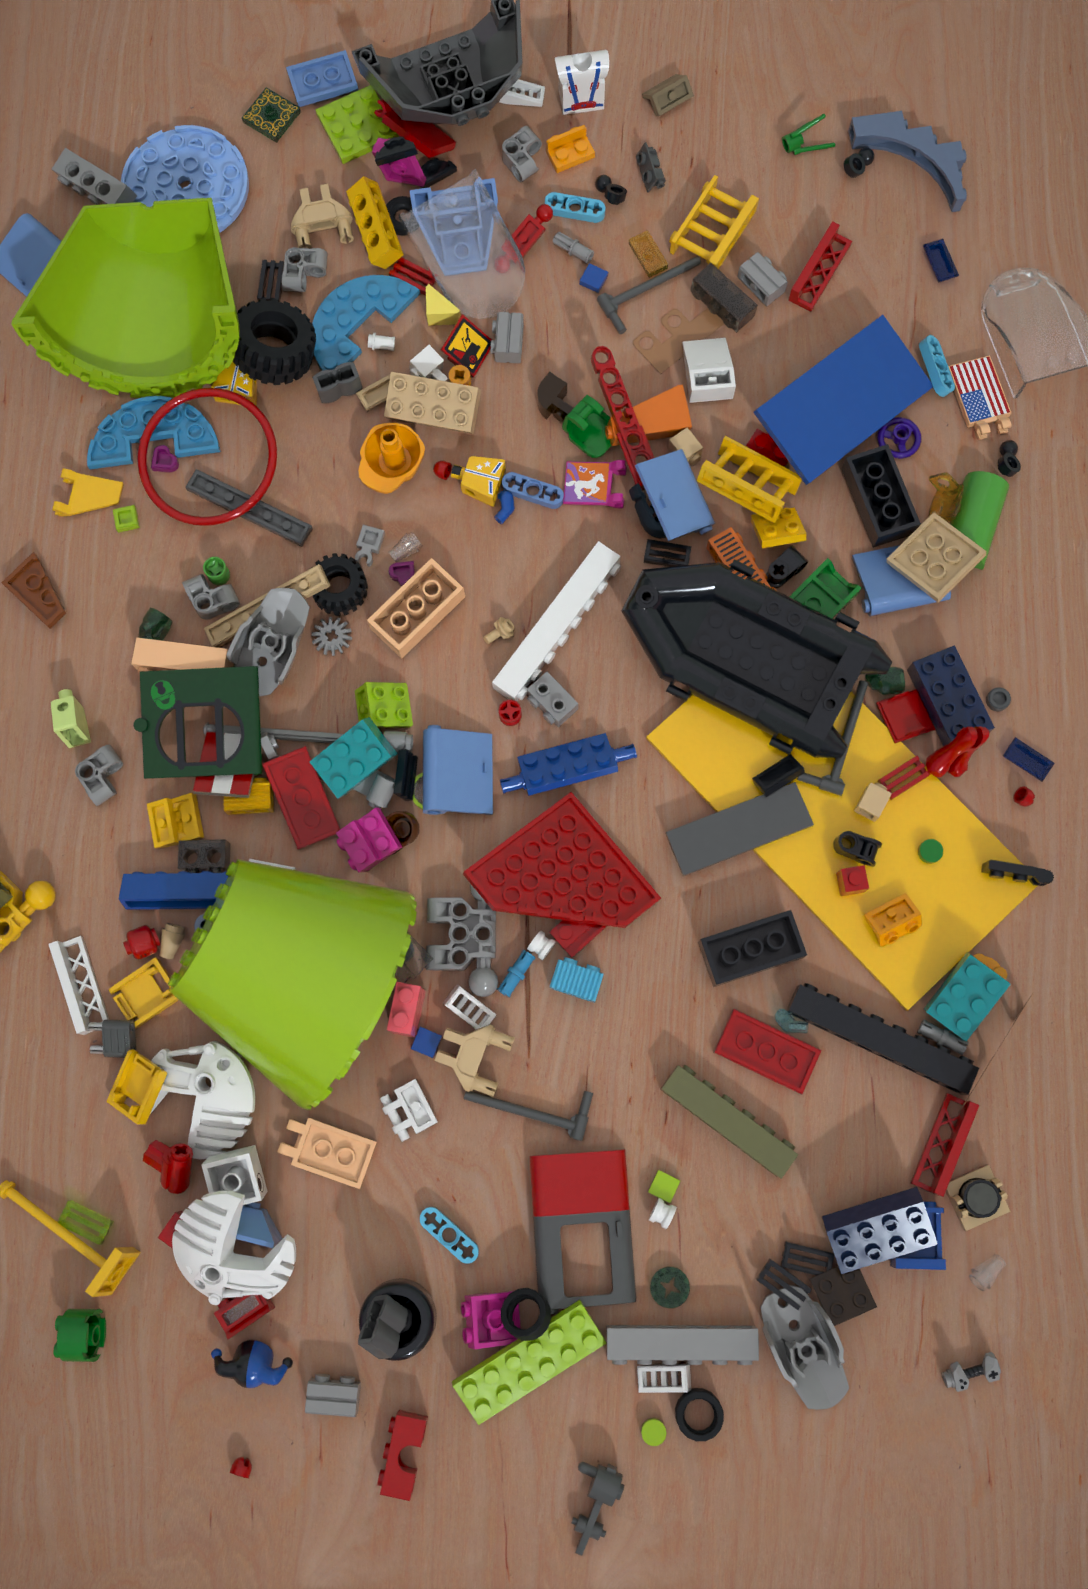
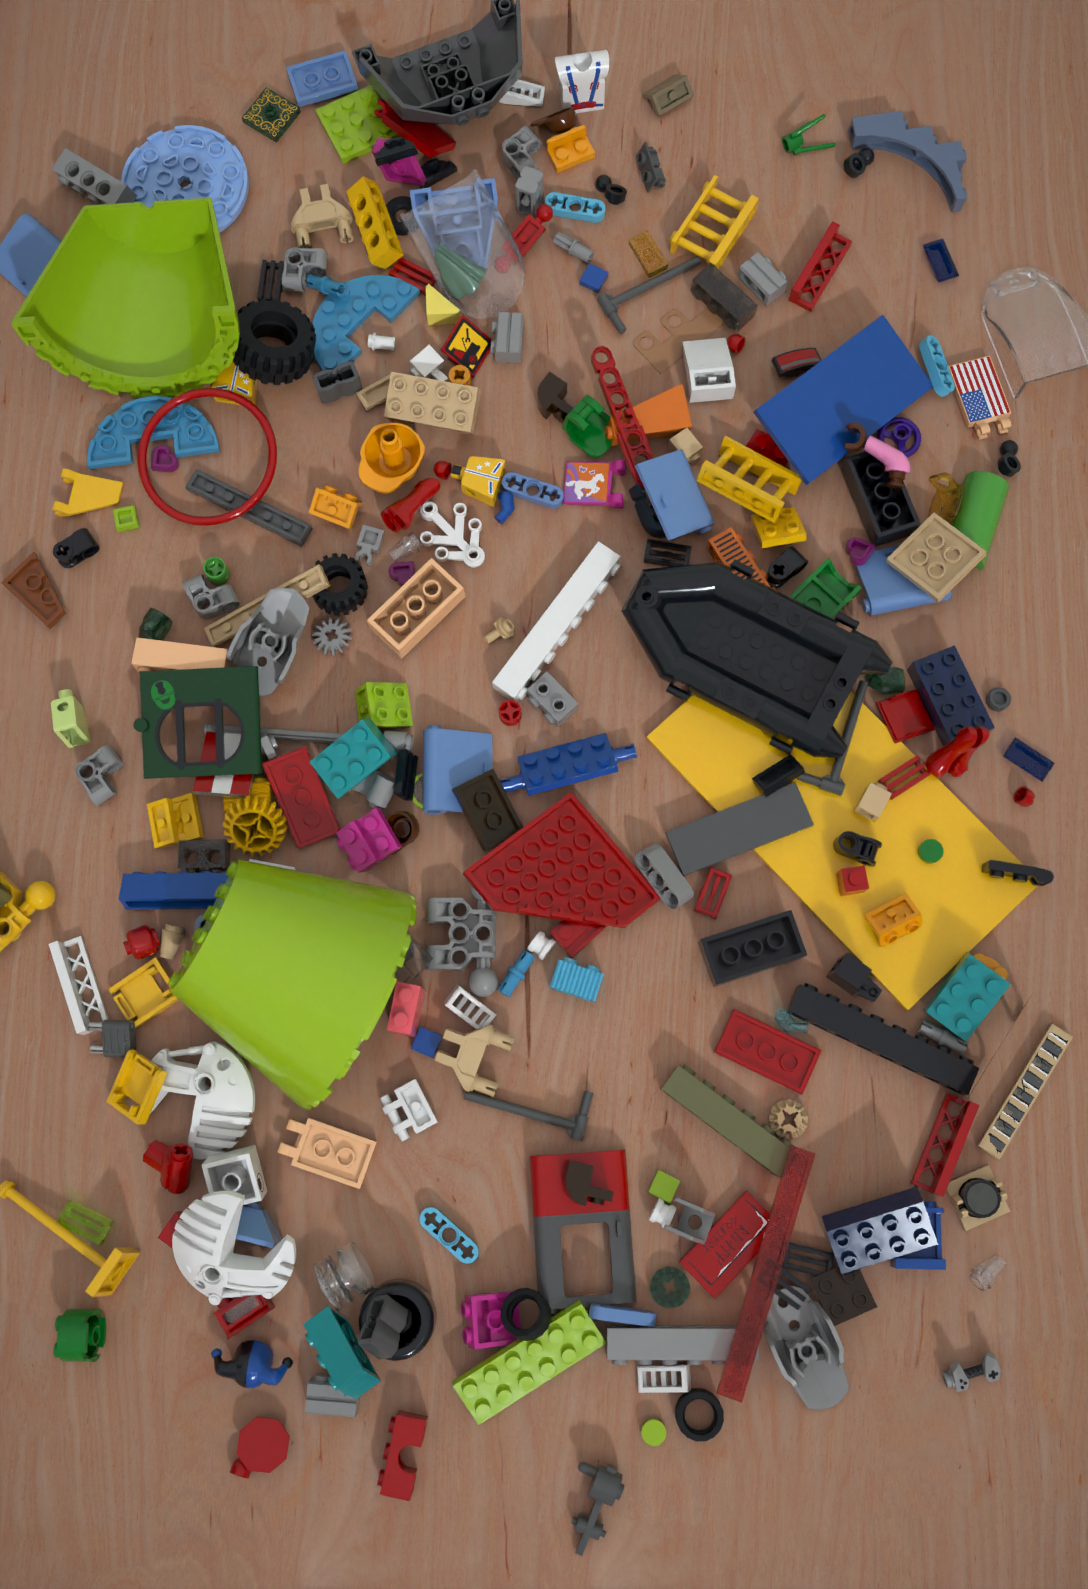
none -> black piece [53,528,100,568]
none -> yellow gear [222,795,287,857]
none -> red piece [236,1417,290,1473]
none -> teal brick [303,1306,381,1399]
none -> dark azure pin [306,274,346,297]
none -> light orange bracket [308,484,363,529]
none -> clear wheel [314,1241,377,1311]
none -> red piece [381,478,441,533]
none -> white plant [420,501,485,568]
none -> sand green hat [435,244,486,299]
none -> dark brown plate [452,769,523,852]
none -> light grey brick [515,166,544,218]
none -> reddish brown cap [530,107,577,134]
none -> dark brown brick [563,1160,614,1206]
none -> medium blue beam [588,1303,657,1327]
none -> light grey beam [634,843,694,910]
none -> light grey piece [664,1197,716,1244]
none -> red tile [679,1190,783,1299]
none -> red tile [694,867,732,919]
none -> clear red plate [717,1145,815,1403]
none -> red hinge [727,334,746,354]
none -> tan gear [769,1099,808,1139]
none -> slope [771,348,822,377]
none -> black hinge [826,953,882,1002]
none -> piece [845,423,911,488]
none -> magenta tile [846,538,875,566]
none -> tile [976,1024,1073,1160]

